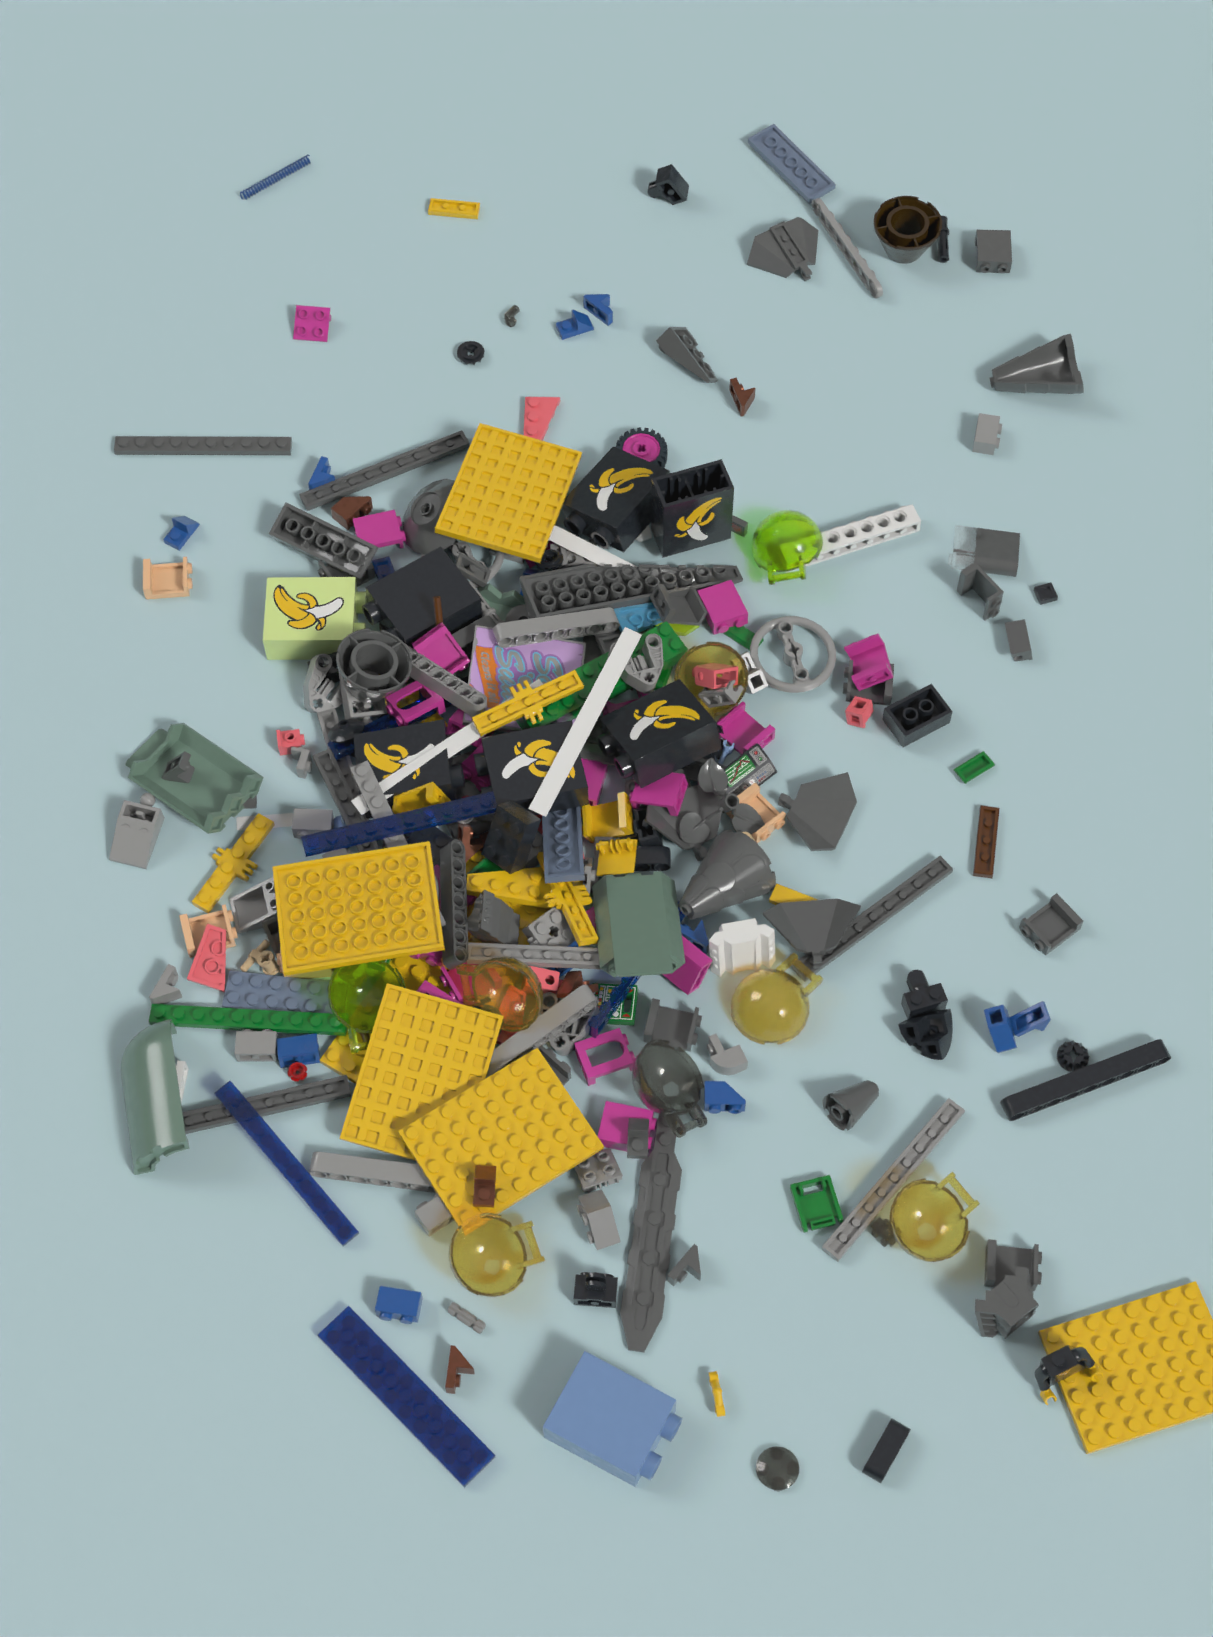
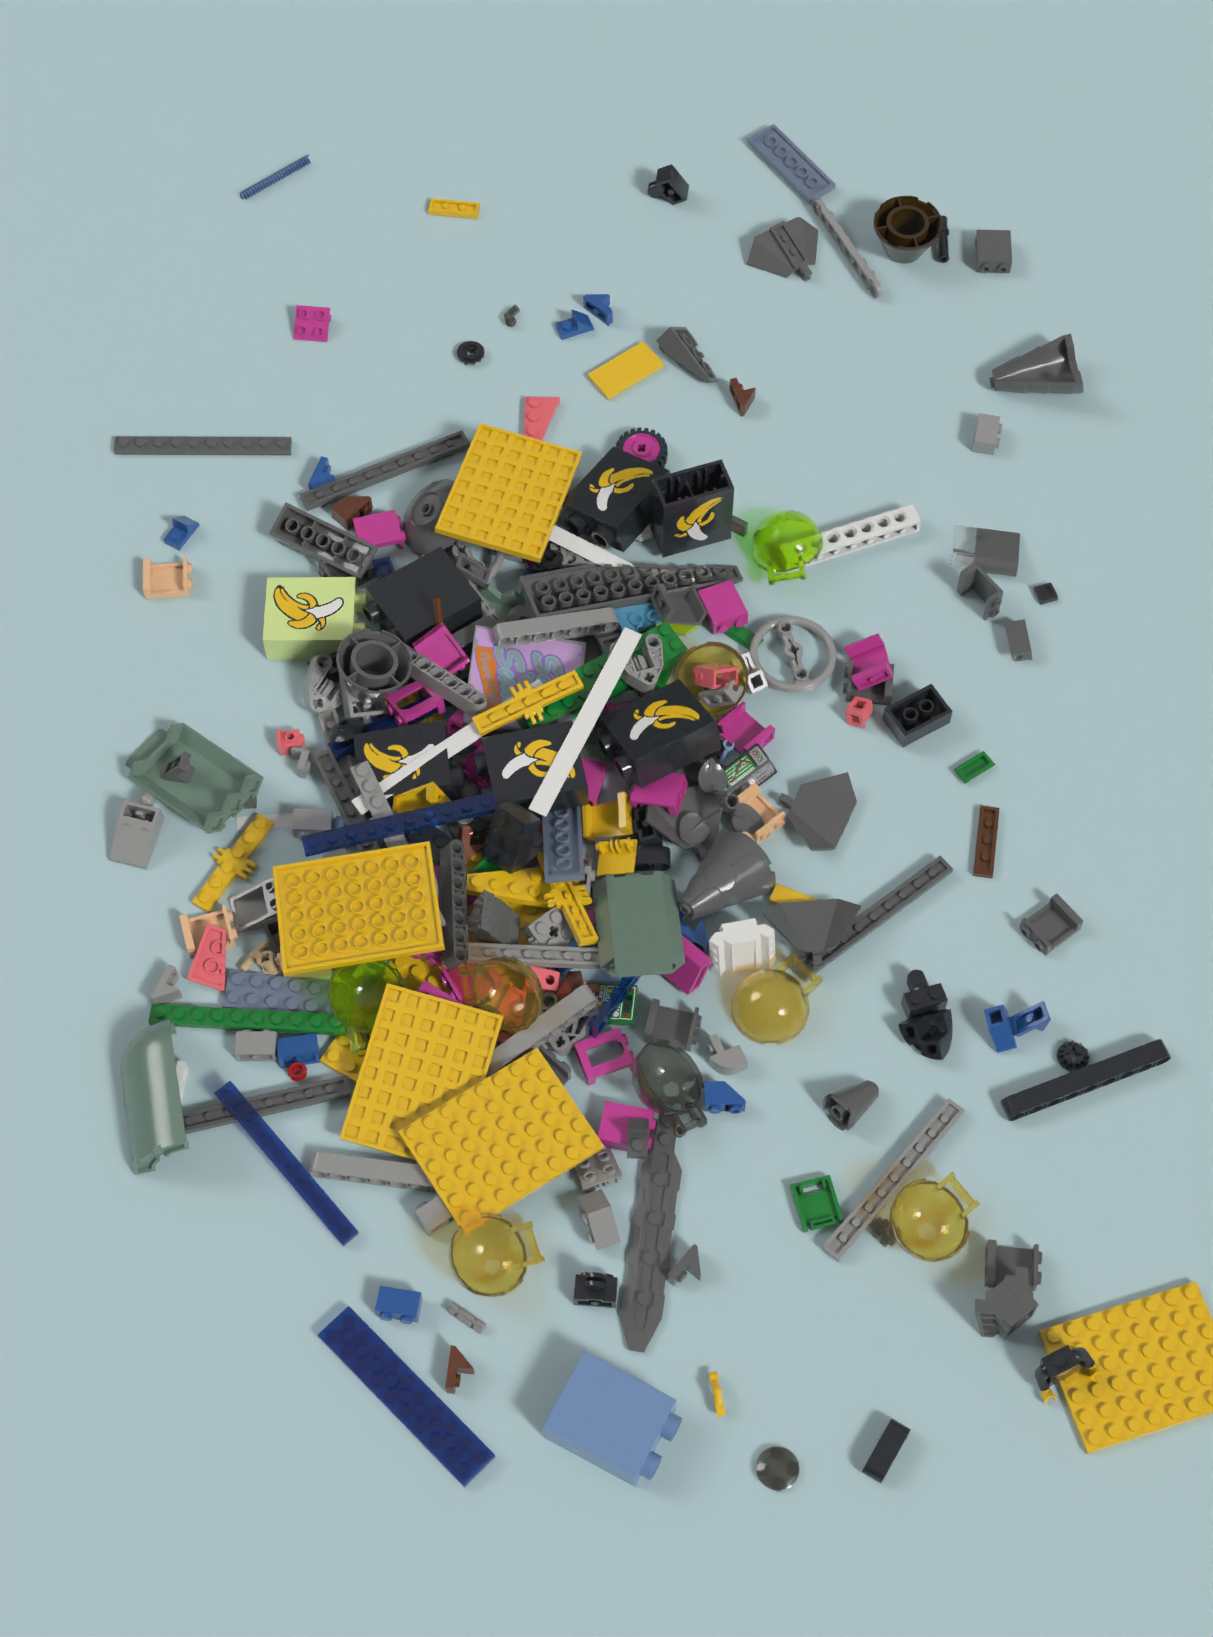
copper slope [473,1165,496,1208] -> none
none -> yellow tile [587,341,664,400]

